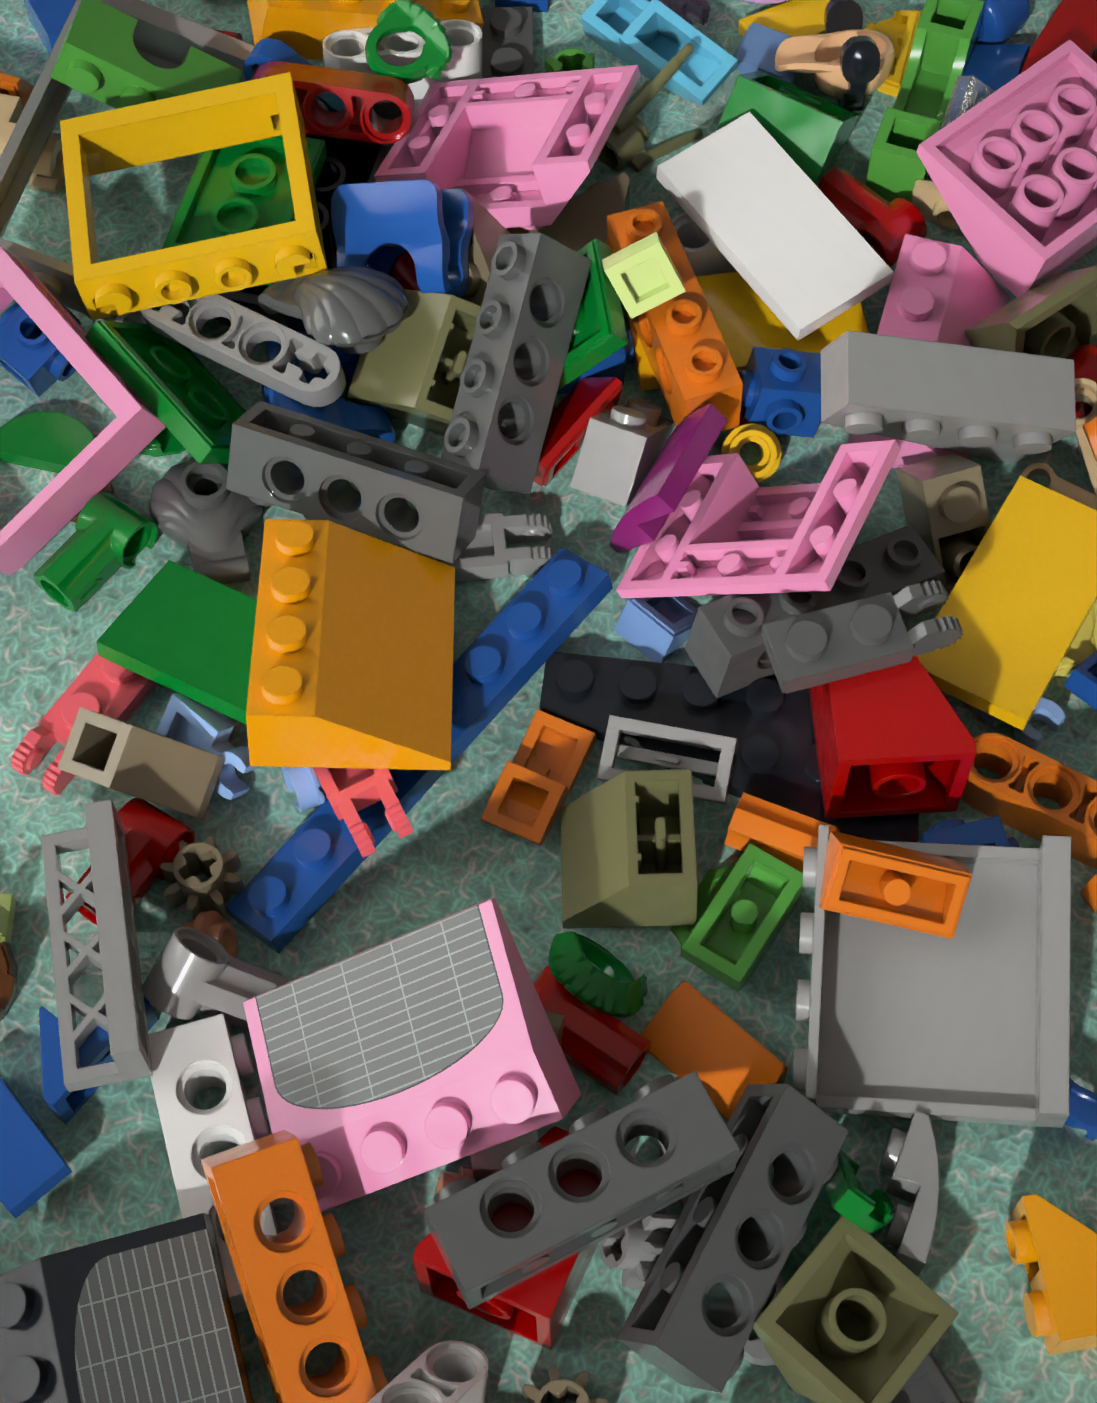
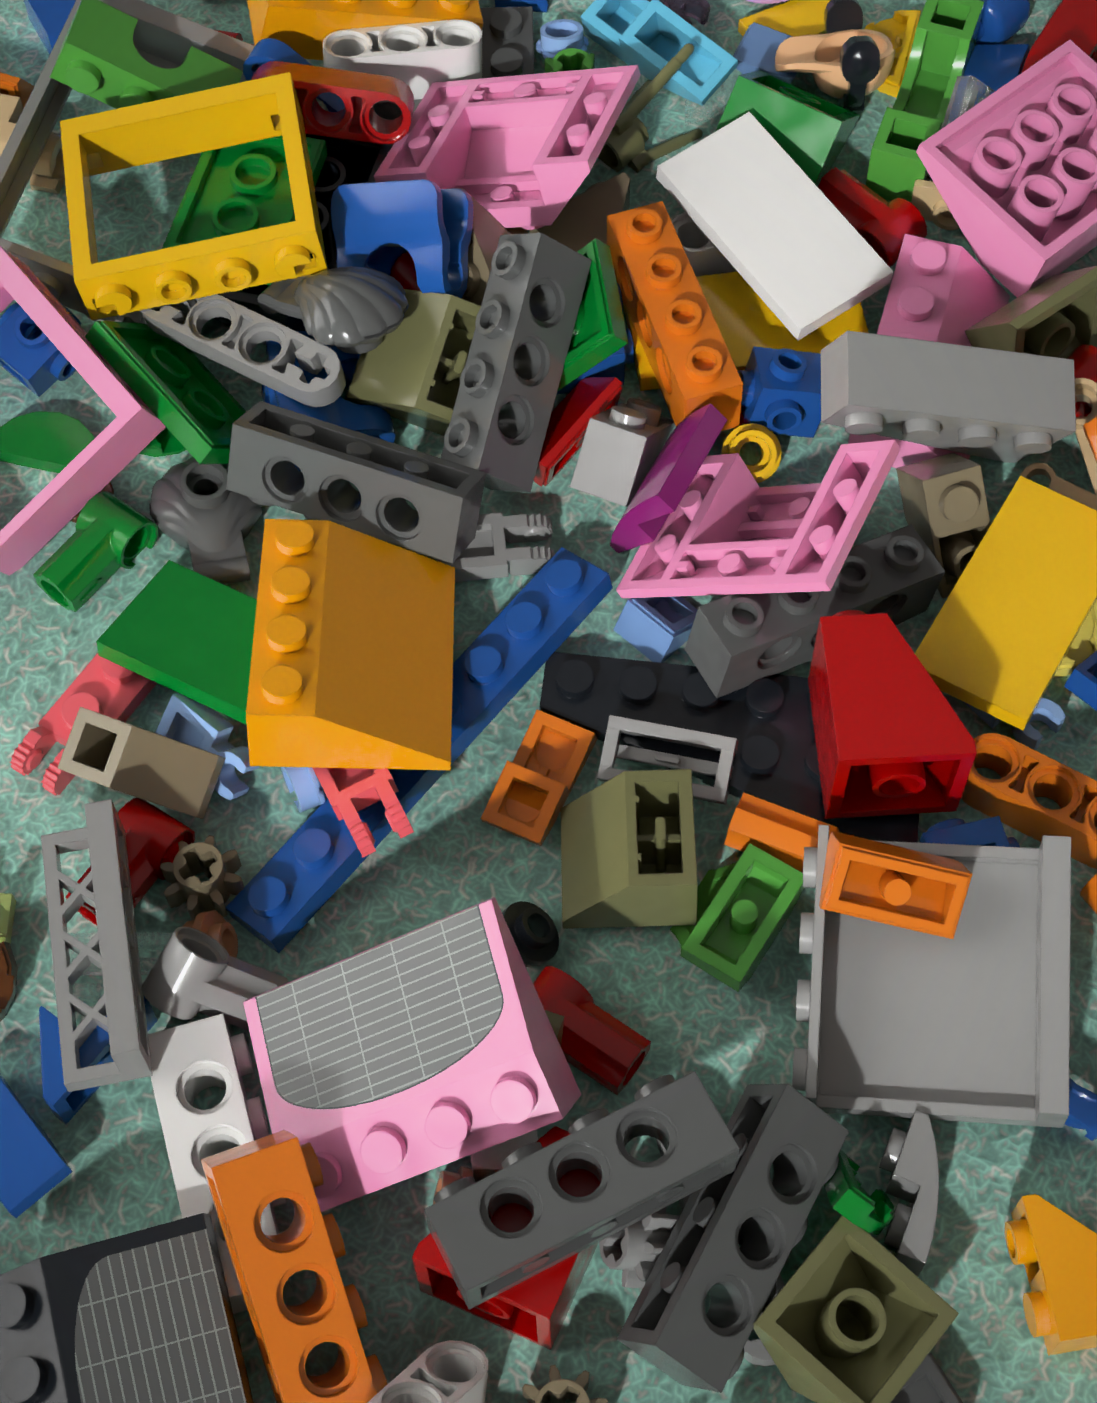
green piece [365,0,452,84] -> none
green piece [548,931,648,1018] -> none
yellowish green tile [602,232,686,319] -> none
orange slope [640,980,788,1122] -> none
dark grey hinge [761,580,963,694] -> none
none -> black plate [502,901,559,967]
none -> light blue plate [536,19,589,59]

